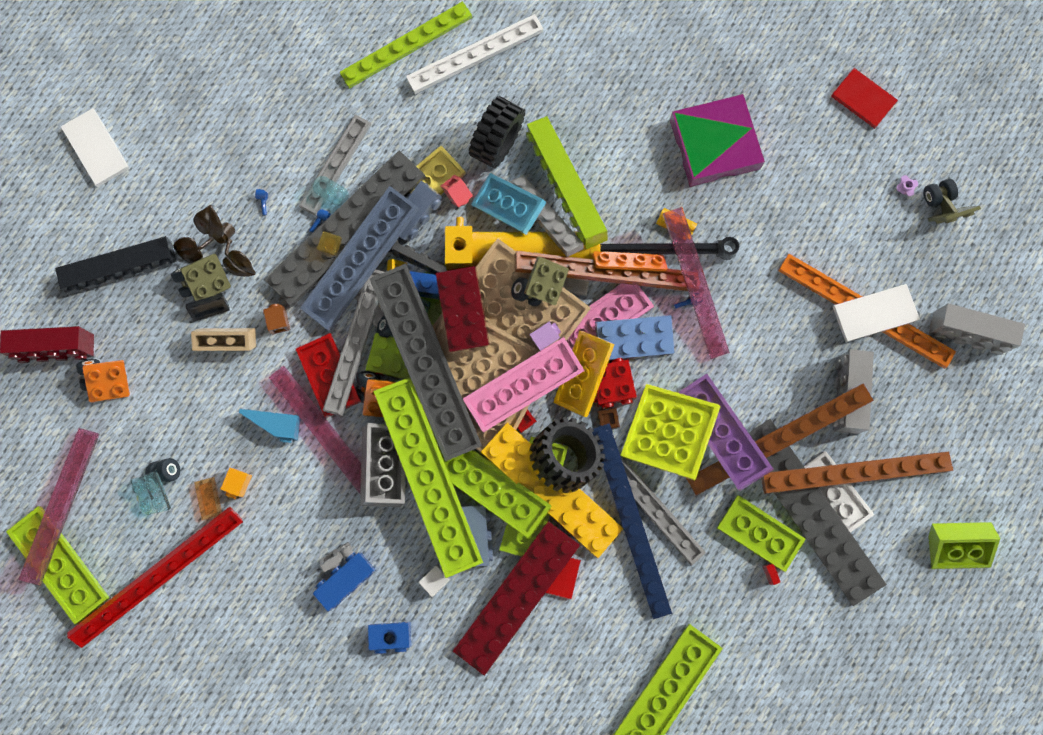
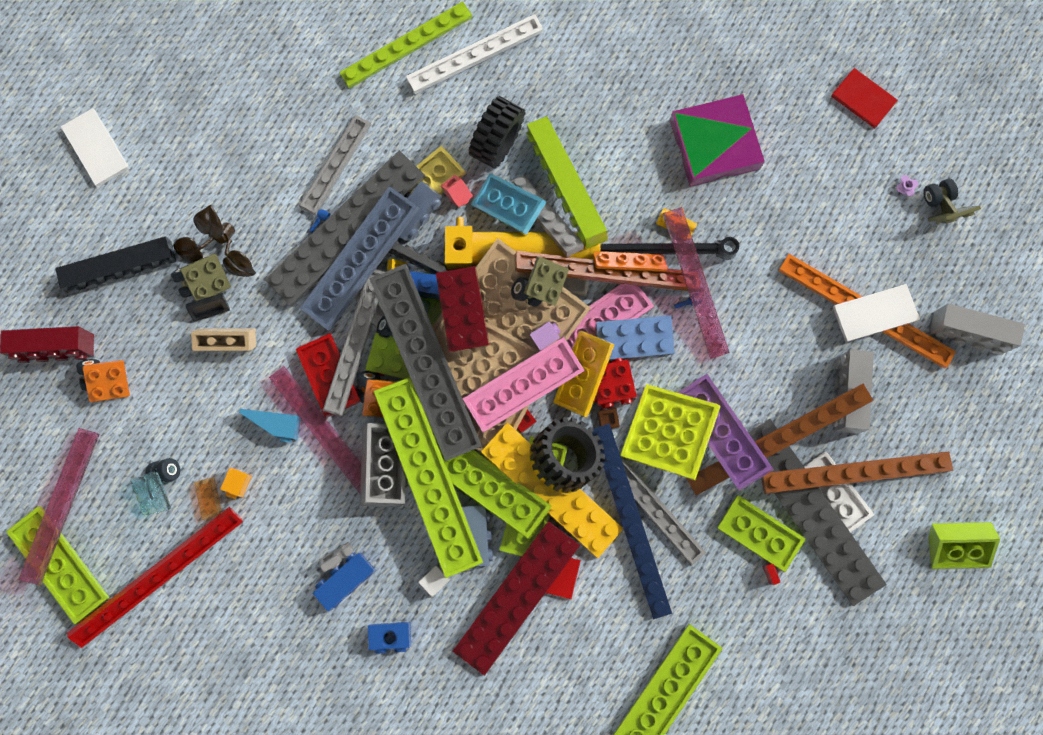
blue hand [255,189,268,216] -> none
dark orange brick [263,304,291,335] -> none
clear light blue plate [312,176,349,205] -> none
clear yellow plate [317,231,342,256] -> none

